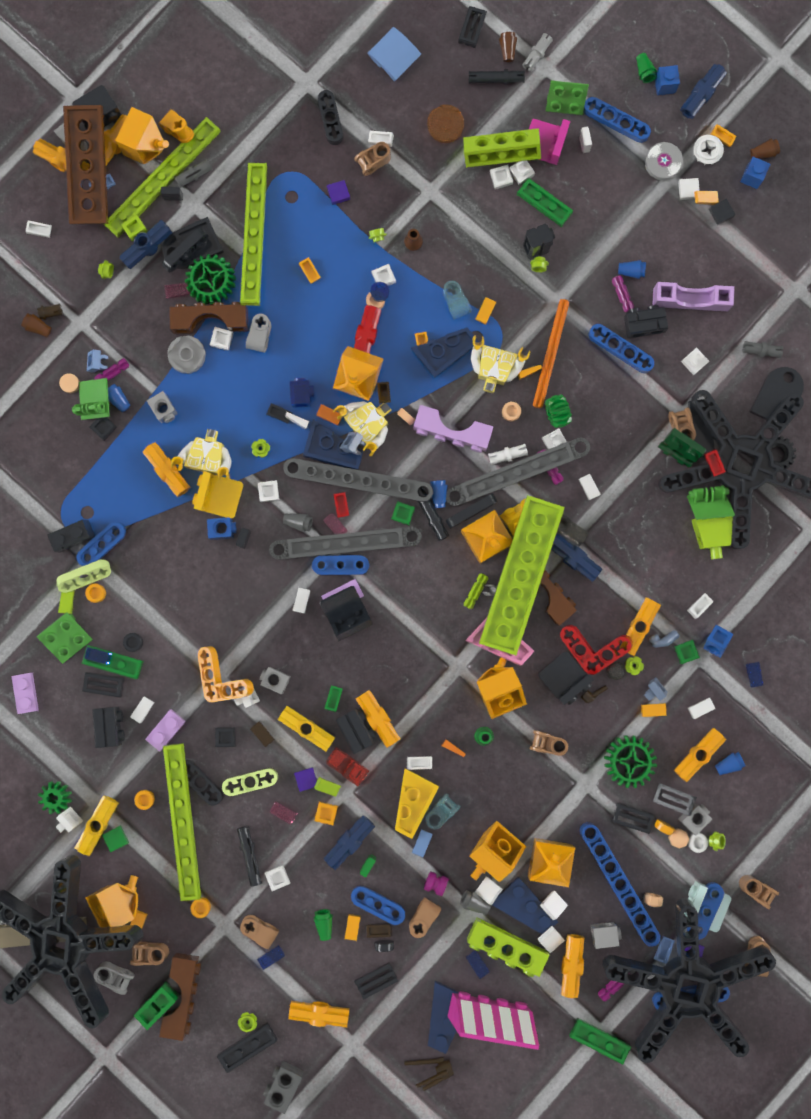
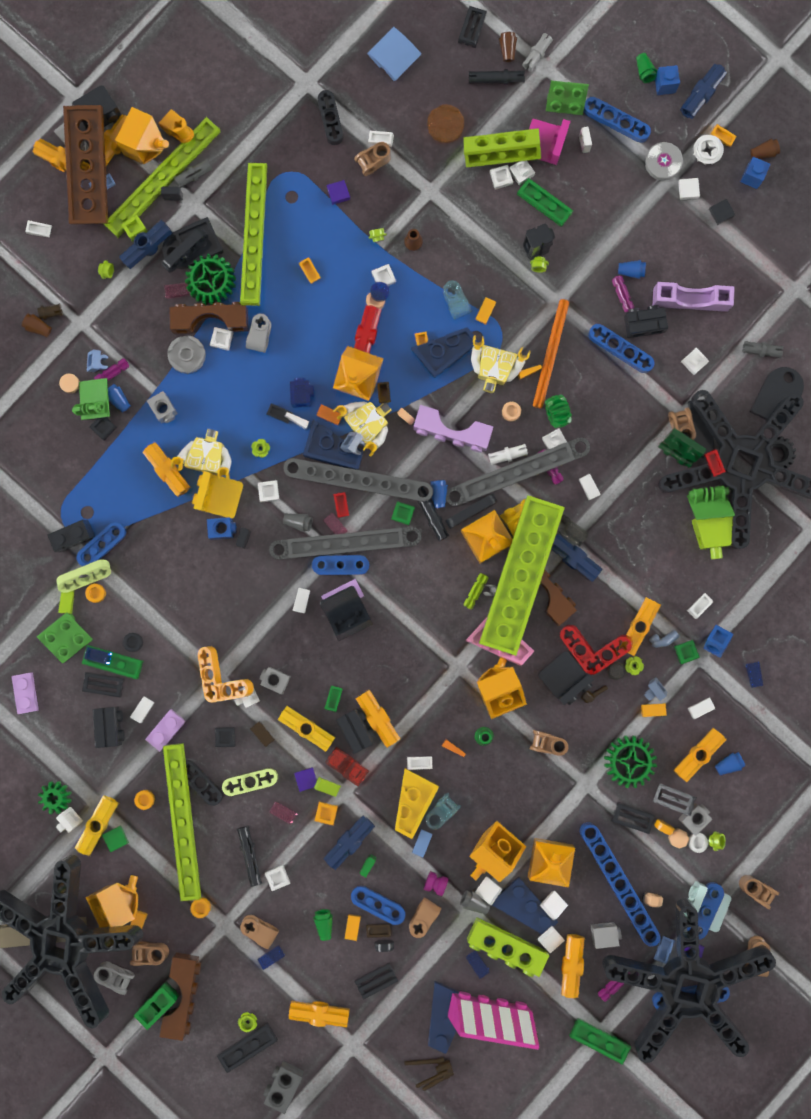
light orange piece [694,191,719,205] -> none

